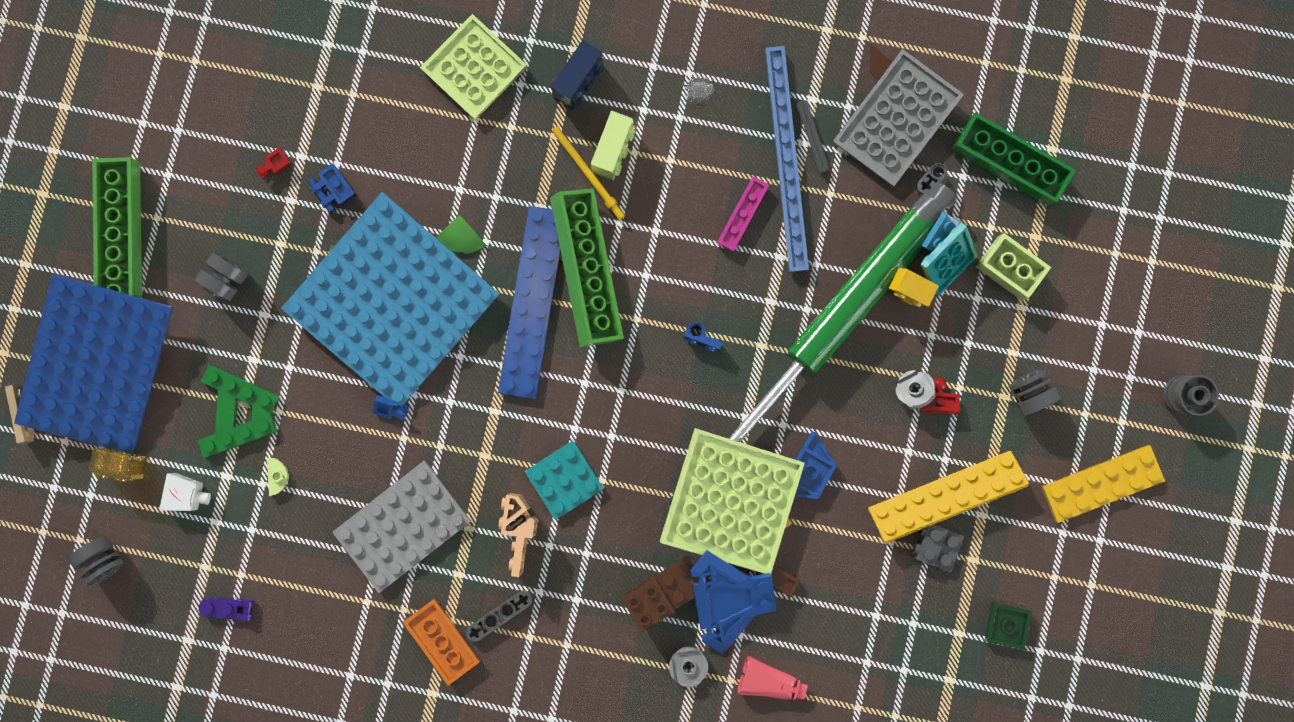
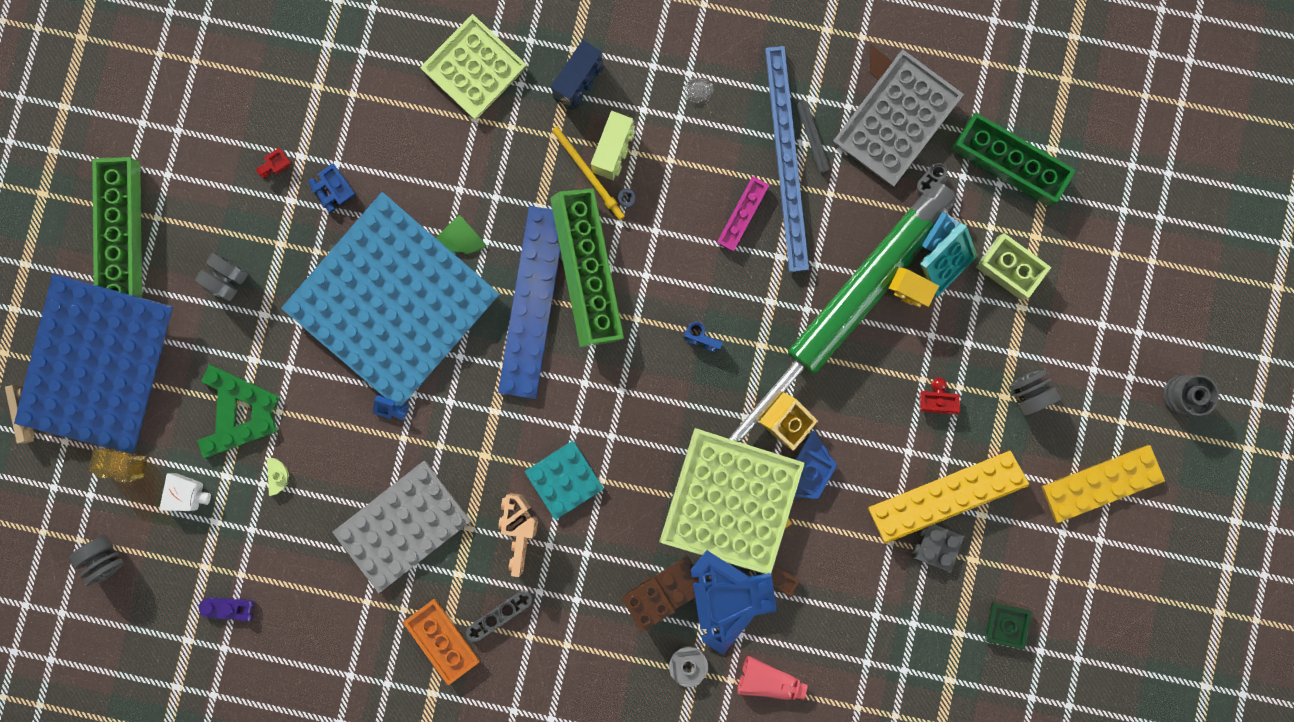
plate [896,370,936,410] -> none
none -> sand blue bush [618,189,635,207]
none -> yellow brick [759,392,818,451]

